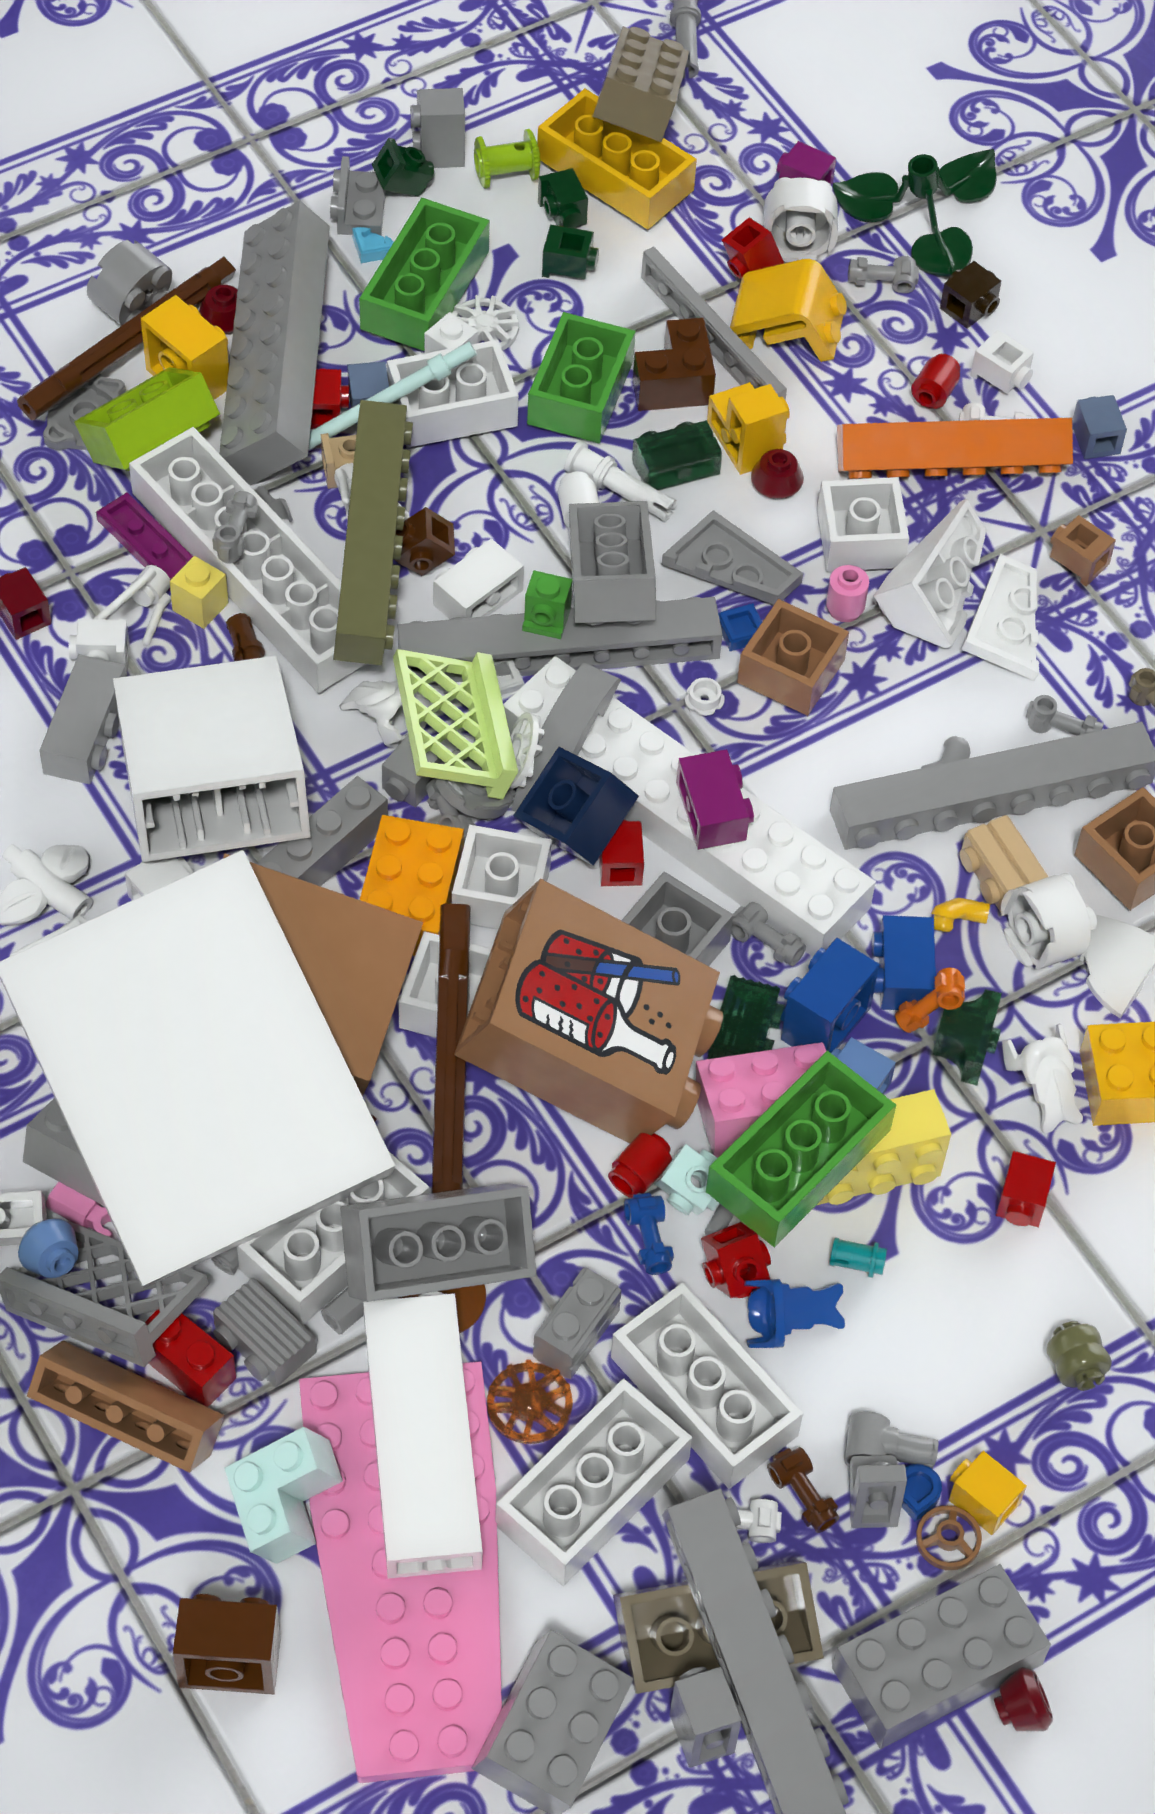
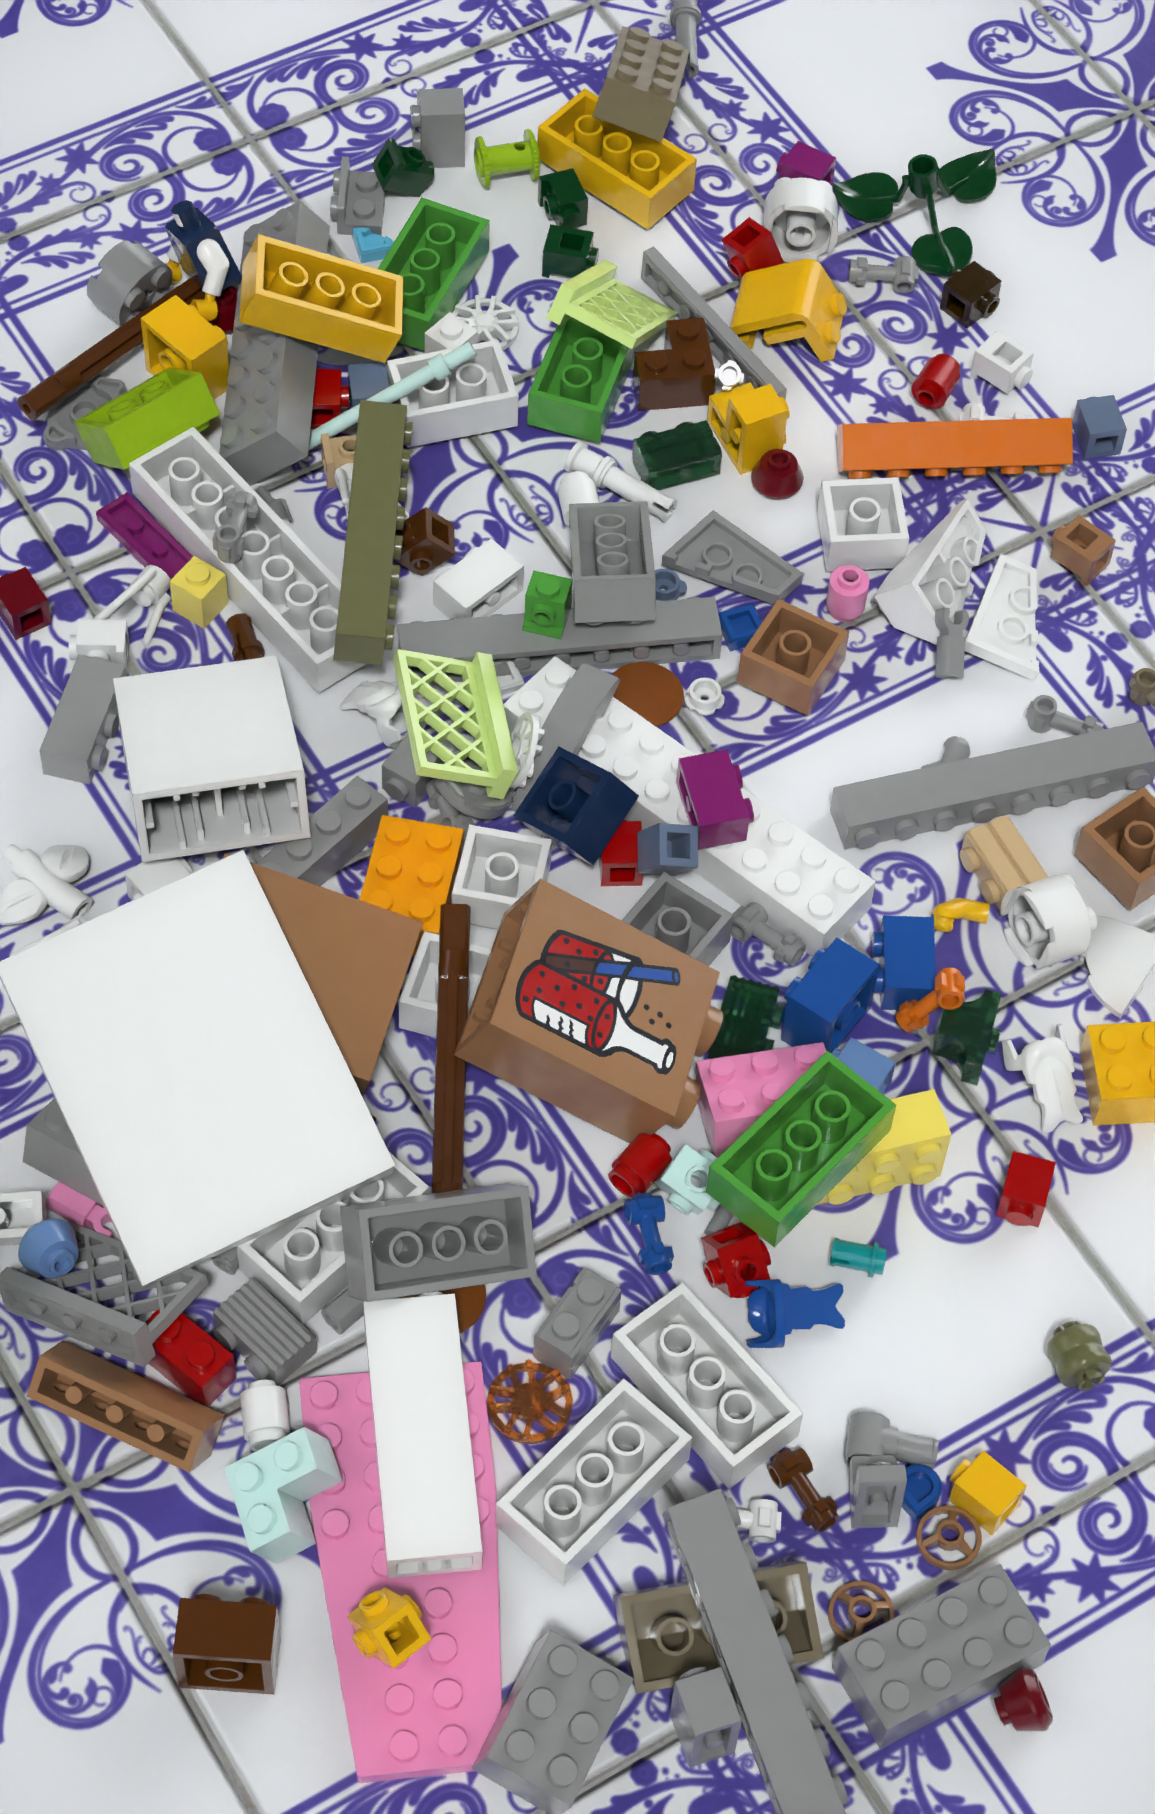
none -> torso [165,200,242,321]
none -> yellow brick [239,234,403,363]
none -> white brick [240,1380,290,1452]
none -> yellow brick [347,1587,431,1669]
none -> yellowish green fence [546,260,678,349]
none -> dark orange piece [611,662,684,727]
none -> sand blue brick [637,823,698,876]
none -> sand blue plate [655,568,687,601]
none -> white bar [714,360,745,394]
none -> medium nougat piece [828,1581,894,1643]
none -> light grey bar [935,607,969,679]

